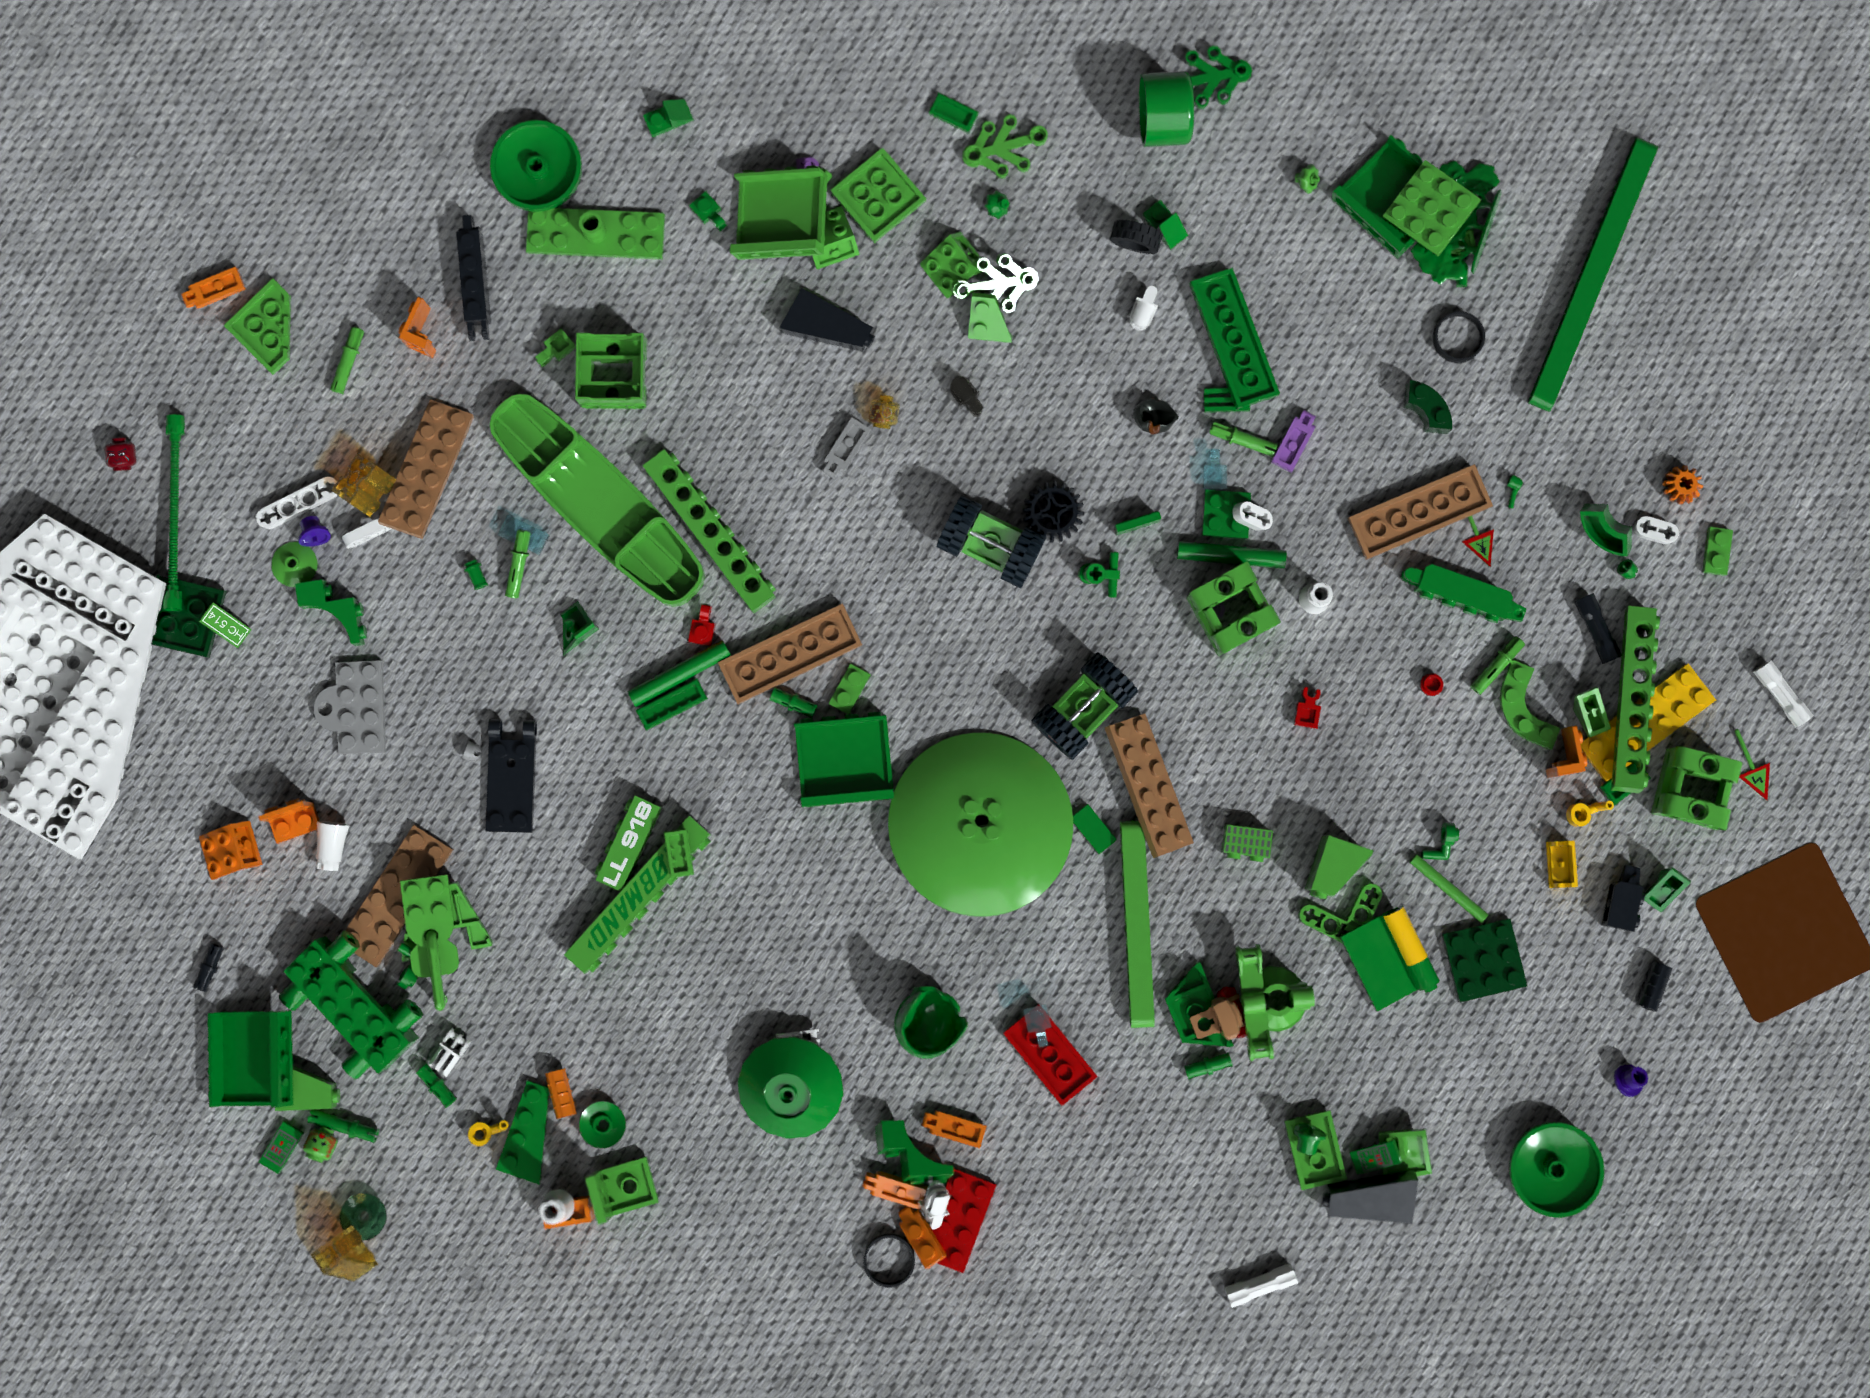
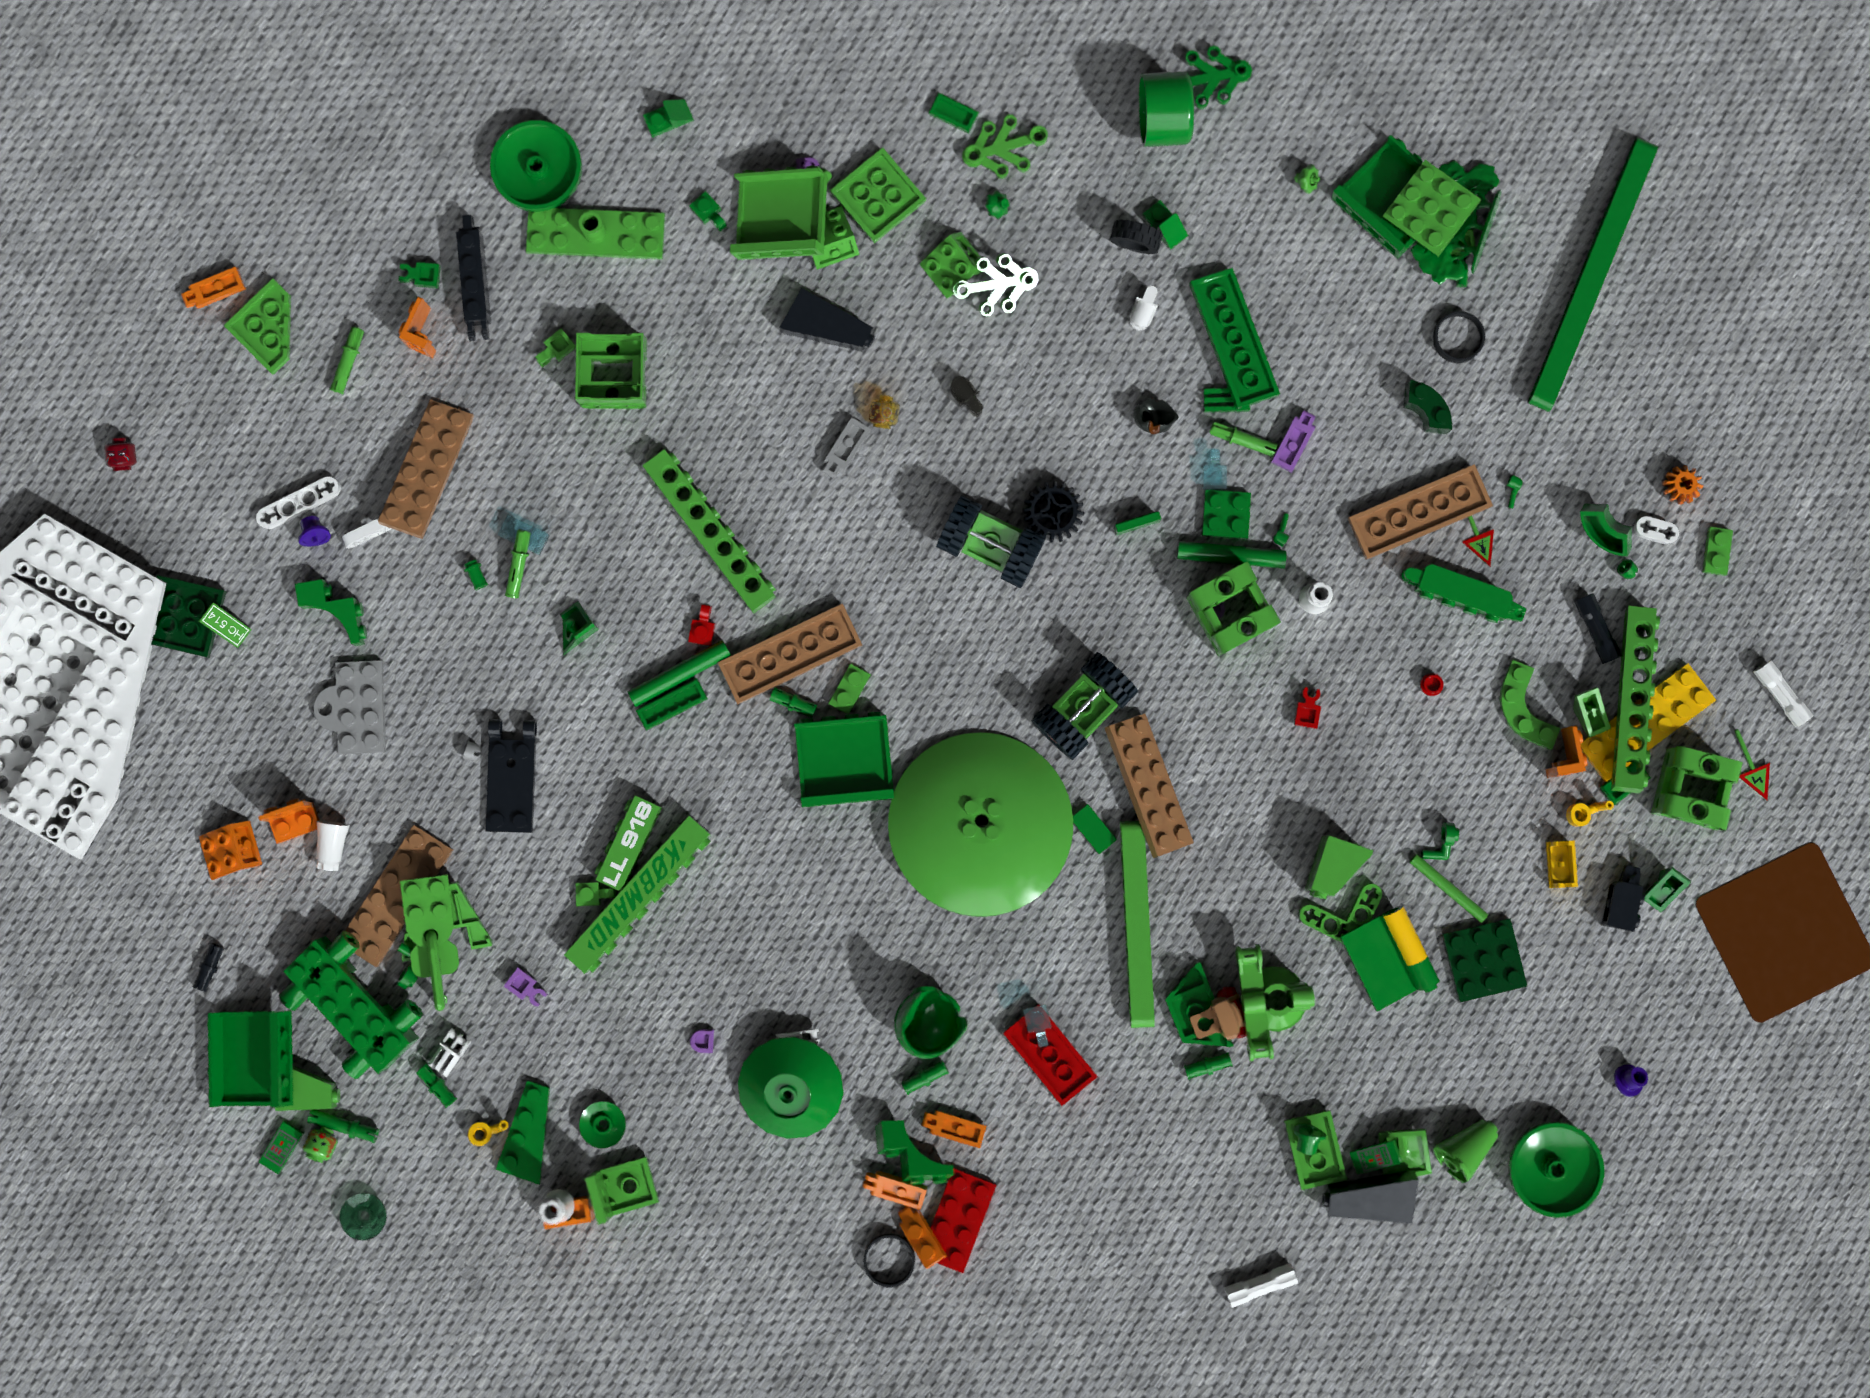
green hose [163,414,185,611] -> none
bright green dish [271,542,317,587] -> none
clear yellow slope [310,1225,378,1281] -> none
clear yellow brick [331,453,397,517] -> none
bright green piece [490,394,705,607] -> none
orange axle [545,1068,577,1119] -> none
bright green plate [663,828,694,878] -> none
white arm [918,1181,950,1229] -> none
wing [968,293,1012,343] -> none
green piece [1078,552,1120,598] -> none
bright green brick [1221,825,1273,862] -> none
white beam [1232,501,1273,531] -> none
bright green axle [1470,636,1525,695] -> none
black axle [1637,961,1673,1012] -> none
none -> green plate [398,262,441,289]
none -> medium lavender plate [504,967,548,1007]
none -> bright green plate [575,882,617,906]
none -> medium lavender tile [690,1029,714,1053]
none -> green pin [901,1060,949,1095]
none -> green hand [1273,513,1290,547]
none -> bright green cone [1433,1120,1498,1183]

